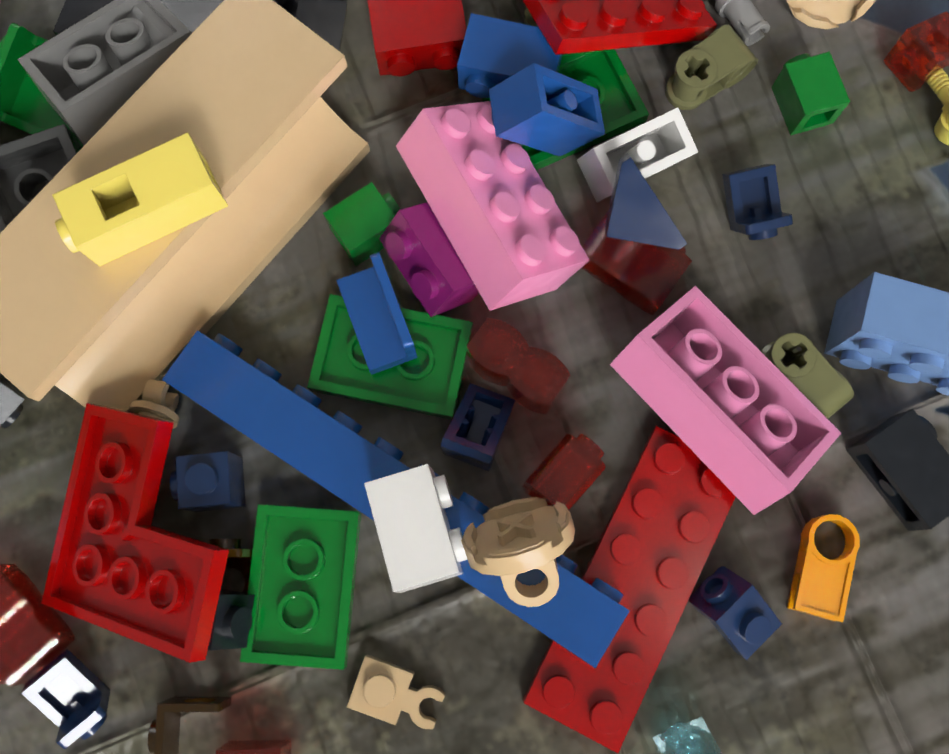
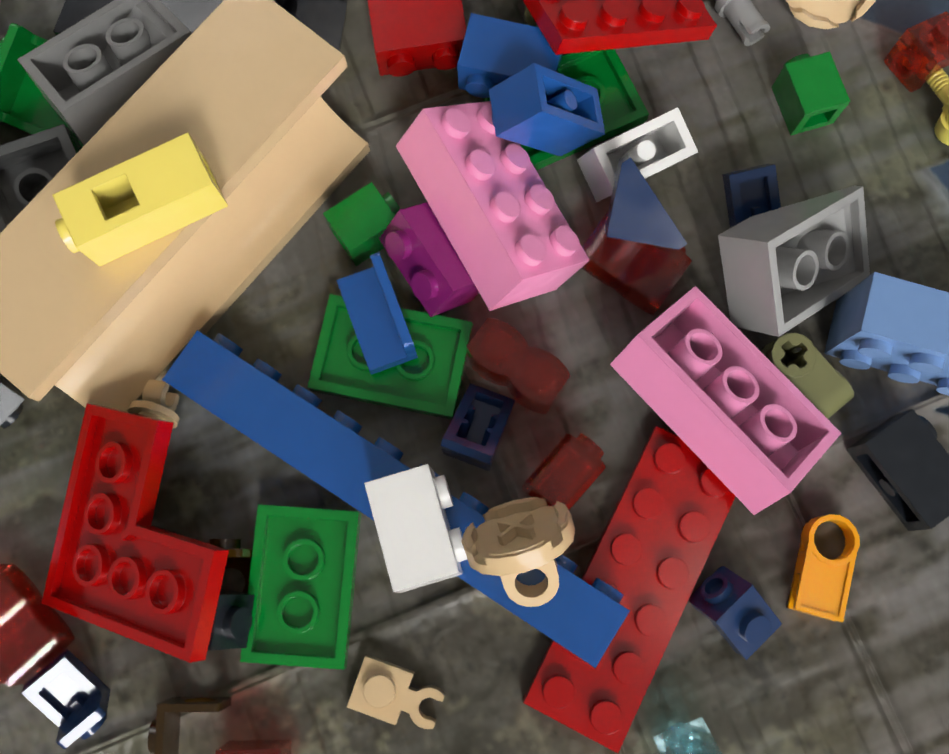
dark blue brick [170,451,246,512] -> none
olive piece [665,24,759,110] -> none
none -> light grey slope [718,185,870,337]

